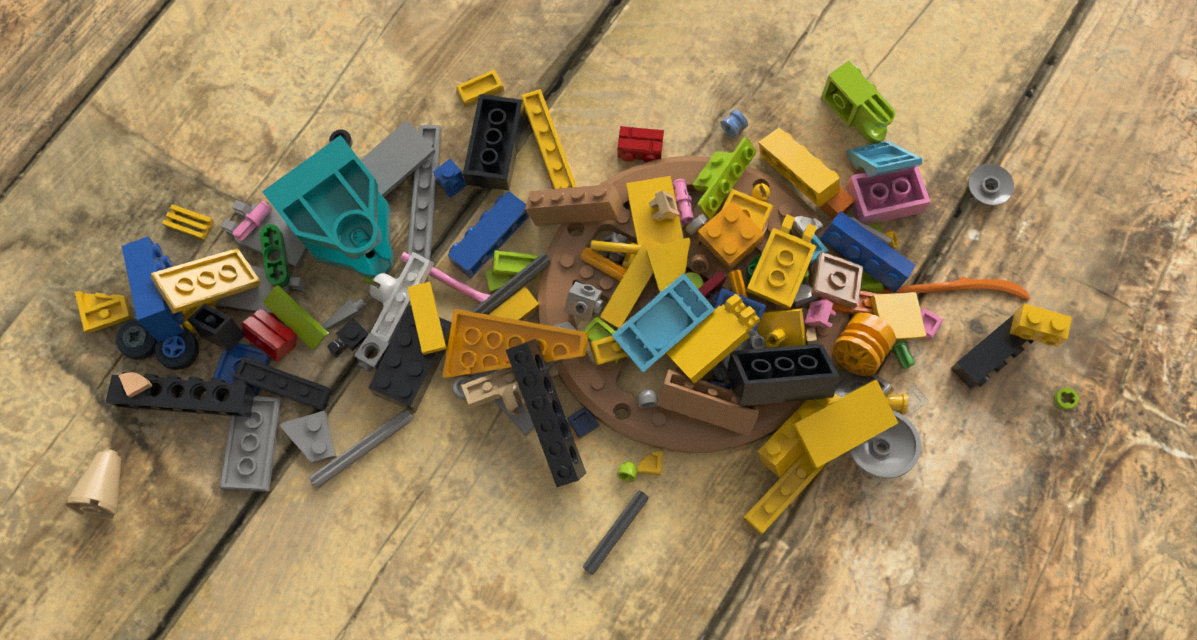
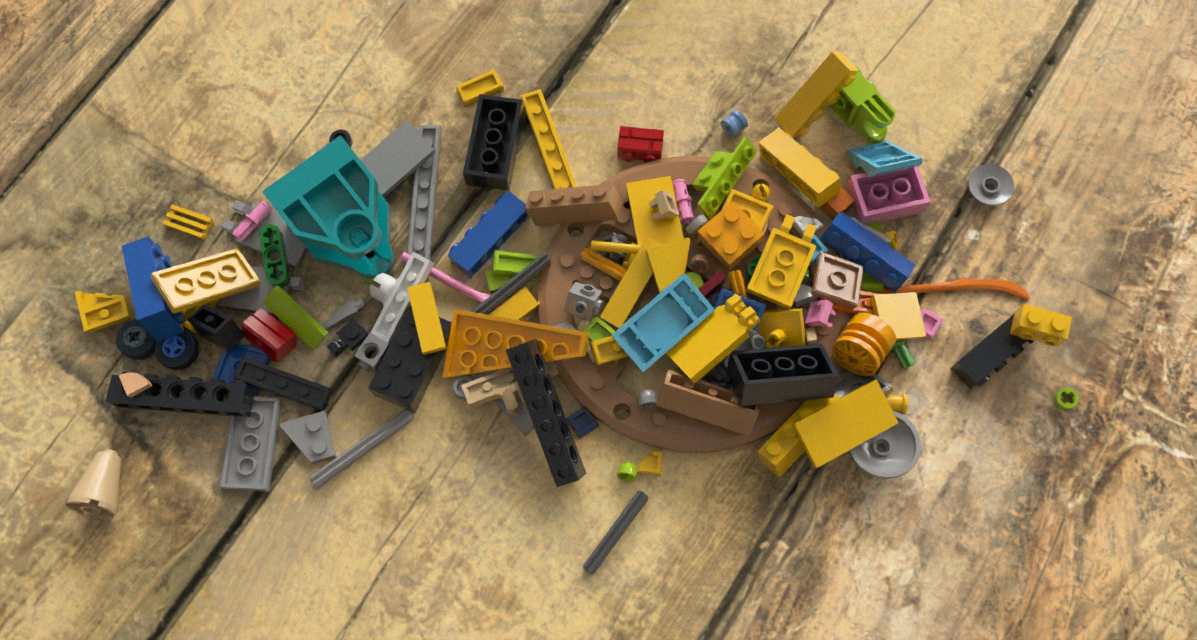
blue brick [433,159,467,198] -> none
yellow tile [743,451,826,535] -> none
none -> yellow brick [774,52,859,138]

